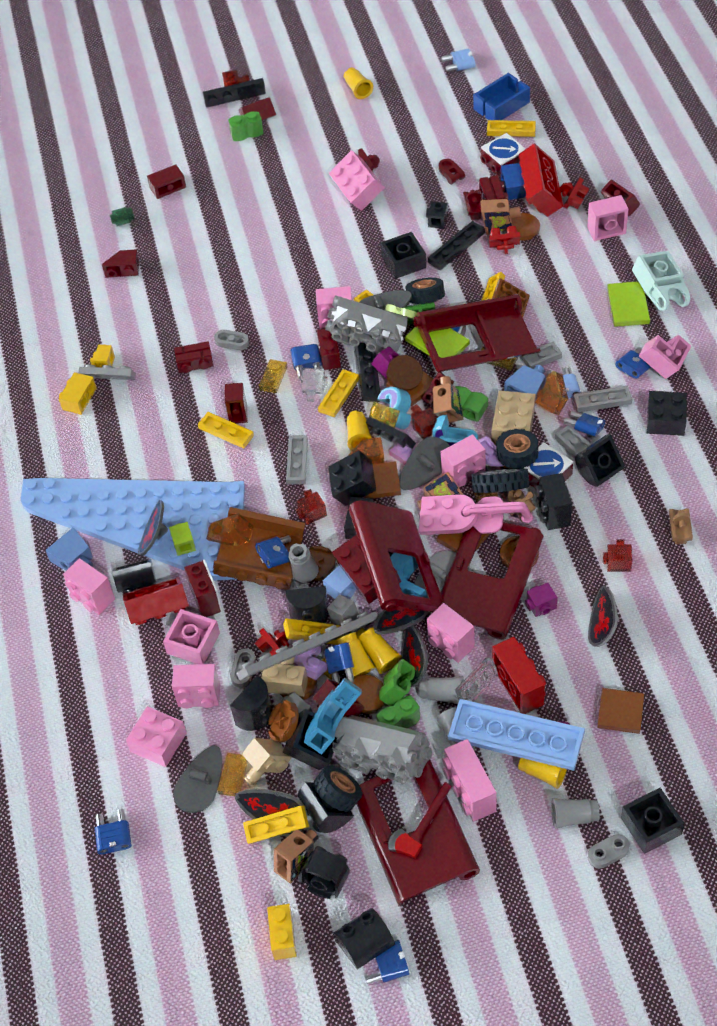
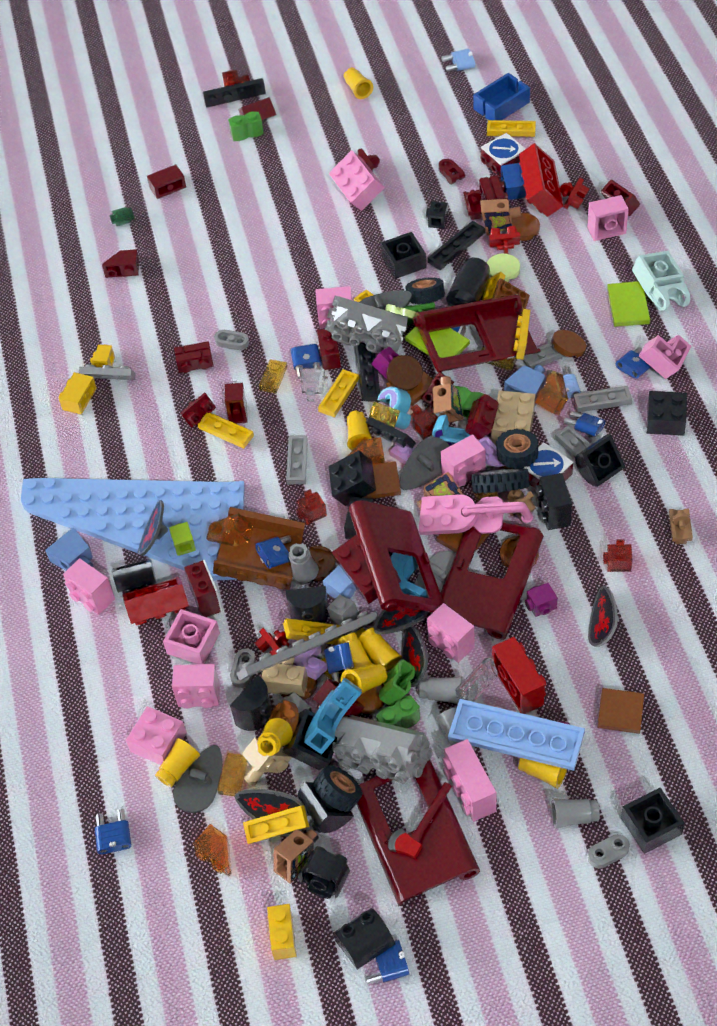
none -> yellow plant [155,738,200,788]
none -> dark red hips [180,393,216,428]
none -> clear orange slope [193,824,232,877]
none -> yellow plant [257,718,293,756]
none -> yellow plant [341,664,388,694]
none -> black piece [446,257,490,307]
none -> dark red brick [465,394,499,440]
none -> yellowish green tile [487,253,520,282]
none -> yellow plate [514,309,531,360]
none -> dark orange tile [551,330,587,358]

